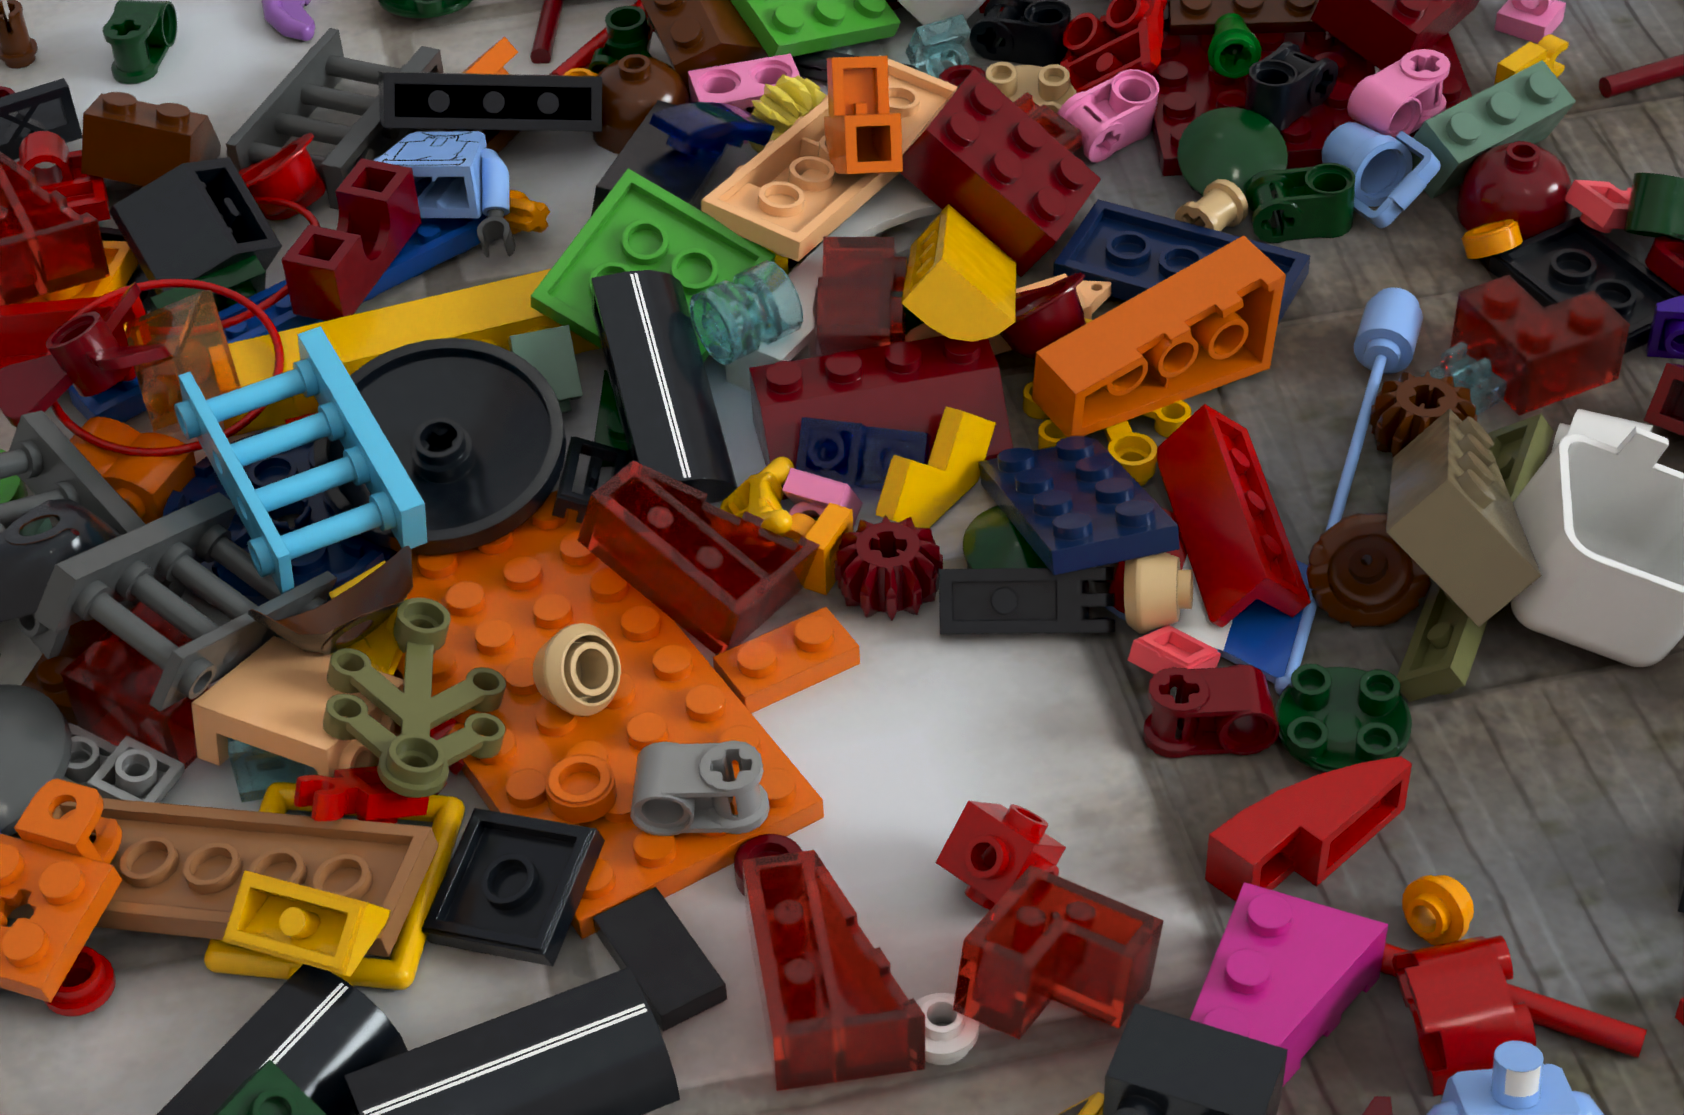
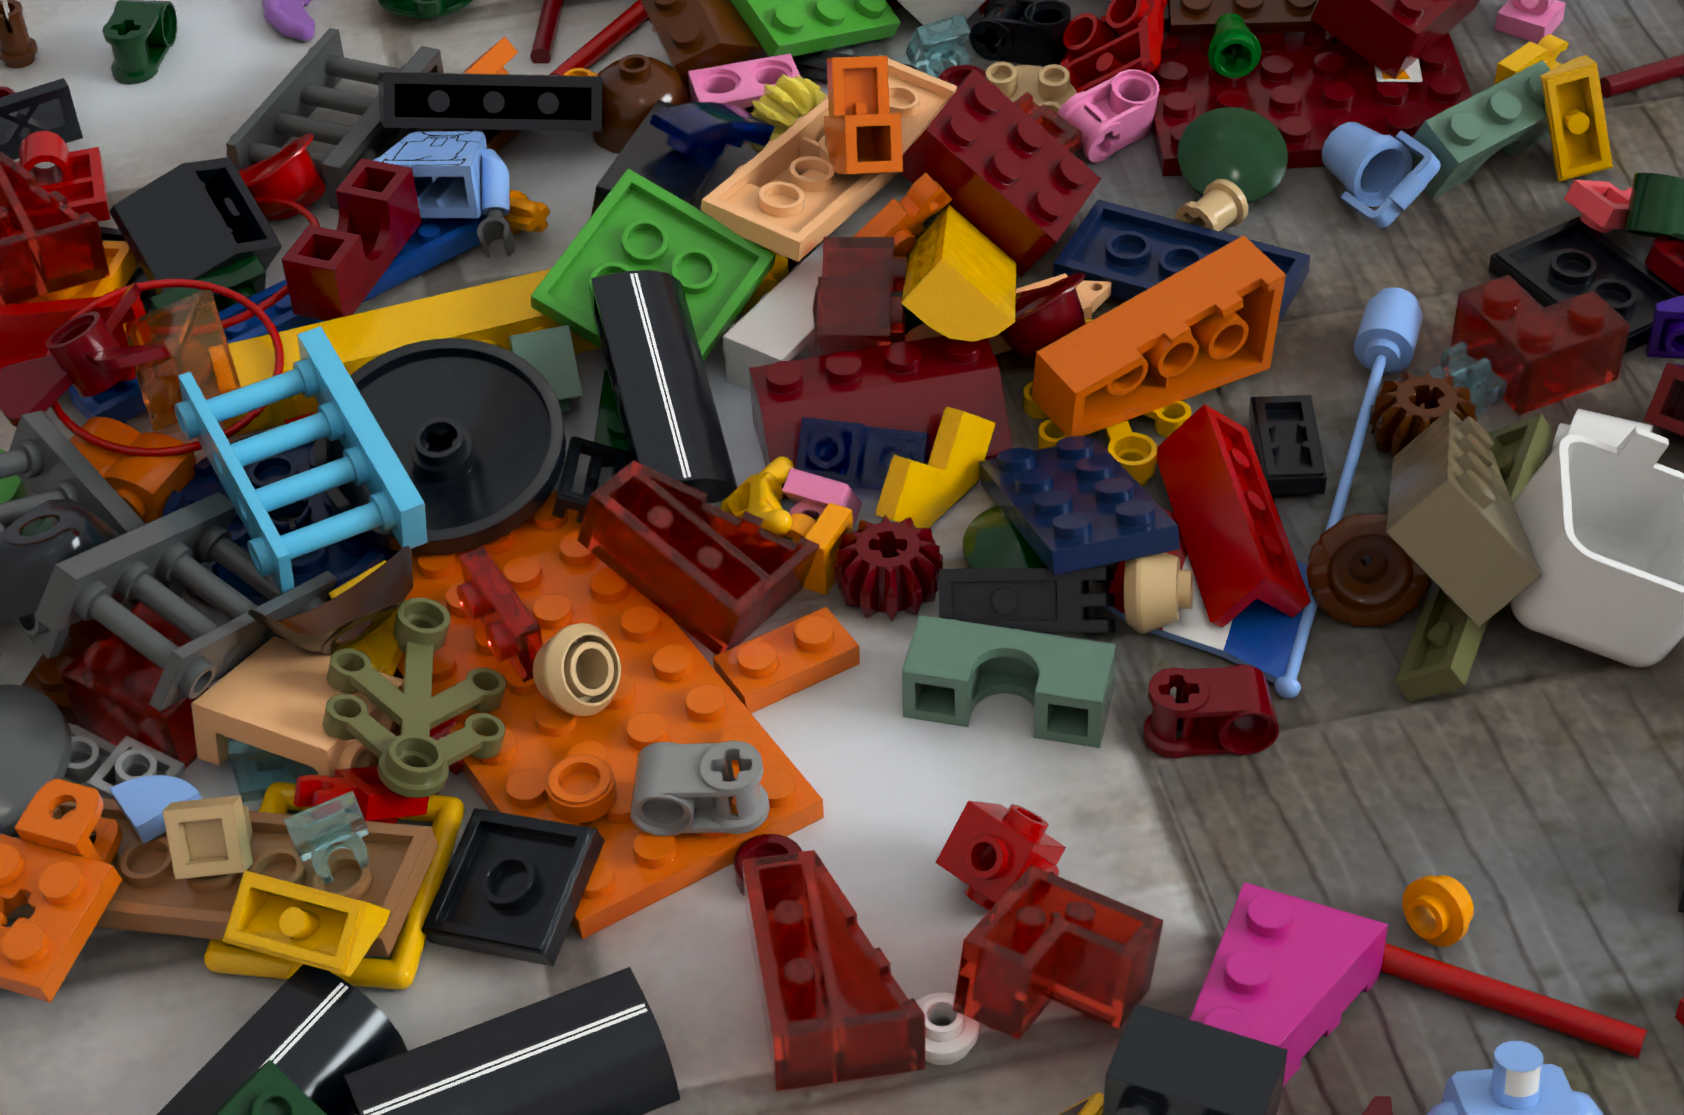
red plate [44,946,116,1016] -> none
reddish brown slope [81,92,221,186] -> none
dark green plate [588,6,653,74] -> none
black tile [593,887,727,1031] -> none
clear light blue wheel [690,260,803,365] -> none
coral tile [1127,625,1221,674] -> none
red slope [1205,756,1412,902] -> none
dark green piece [1244,163,1355,243] -> none
black piece [1245,41,1338,131] -> none
dark green dish [1275,664,1412,773] -> none
bright pink piece [1347,49,1450,139] -> none
red cylinder [1392,935,1536,1097] -> none
dark red cylinder [1457,141,1572,240] -> none
light orange tile [1461,219,1523,259] -> none
none -> light blue tile [109,775,202,844]
none -> tan tile [162,795,253,880]
none -> clear light blue tile [284,791,370,884]
none -> clear red plate [457,547,543,682]
none -> orange plate [852,172,953,267]
none -> sand green arch [902,615,1116,748]
none -> black plate [1249,395,1327,495]
none -> yellow slope [1540,55,1613,182]

